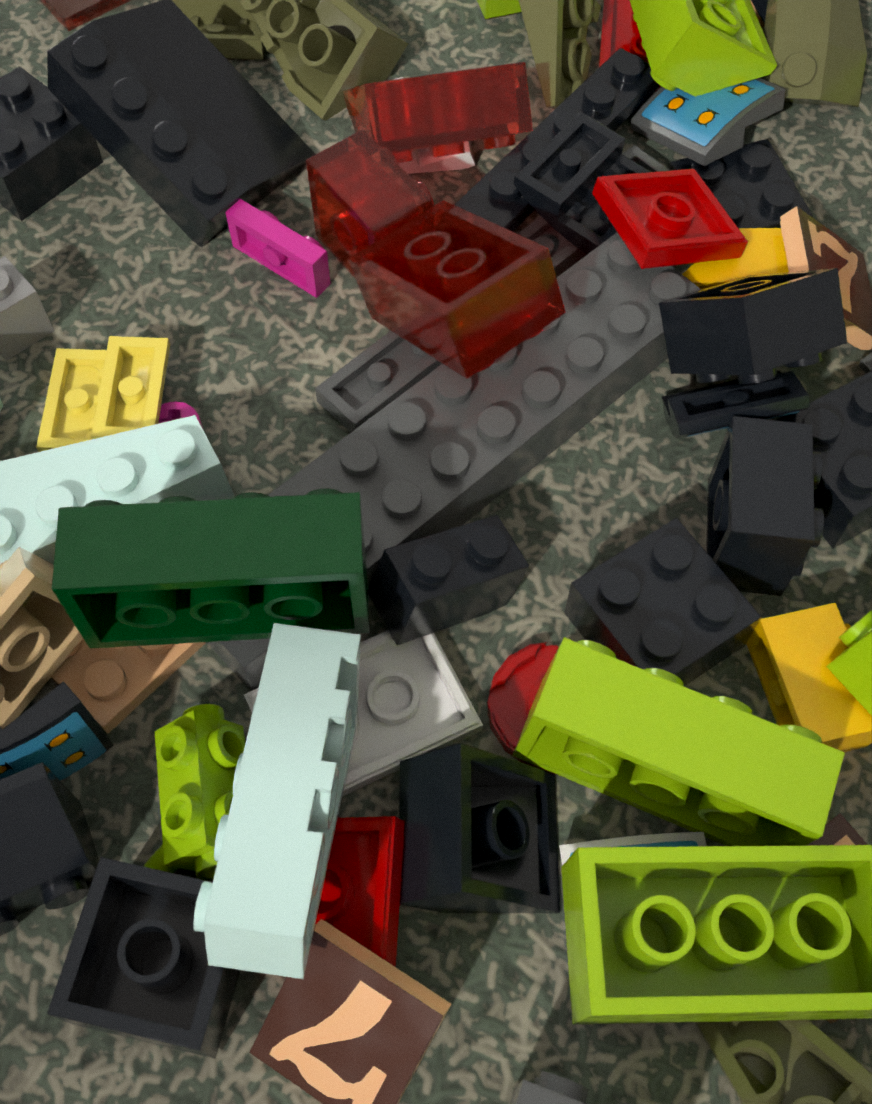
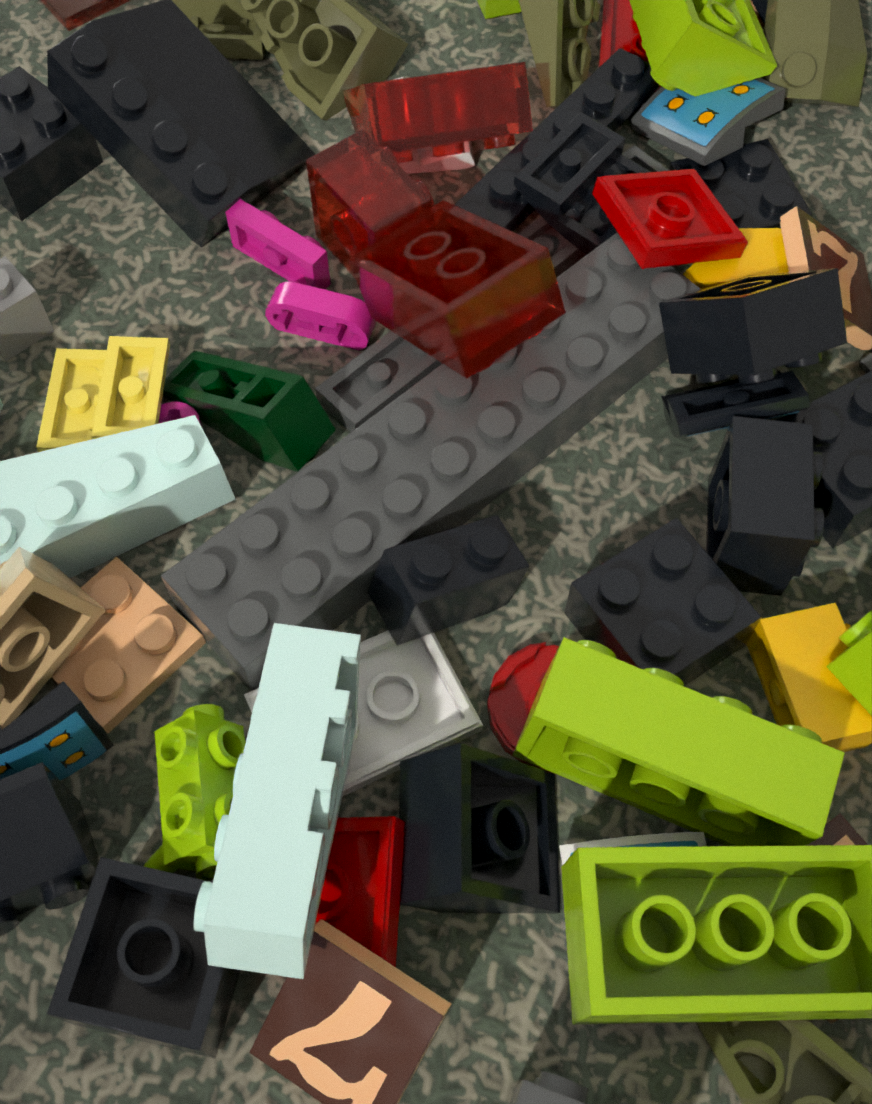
dark green brick [52,488,369,649] -> none
none -> dark green slope [163,350,336,472]
none -> dark pink beam [265,282,377,351]

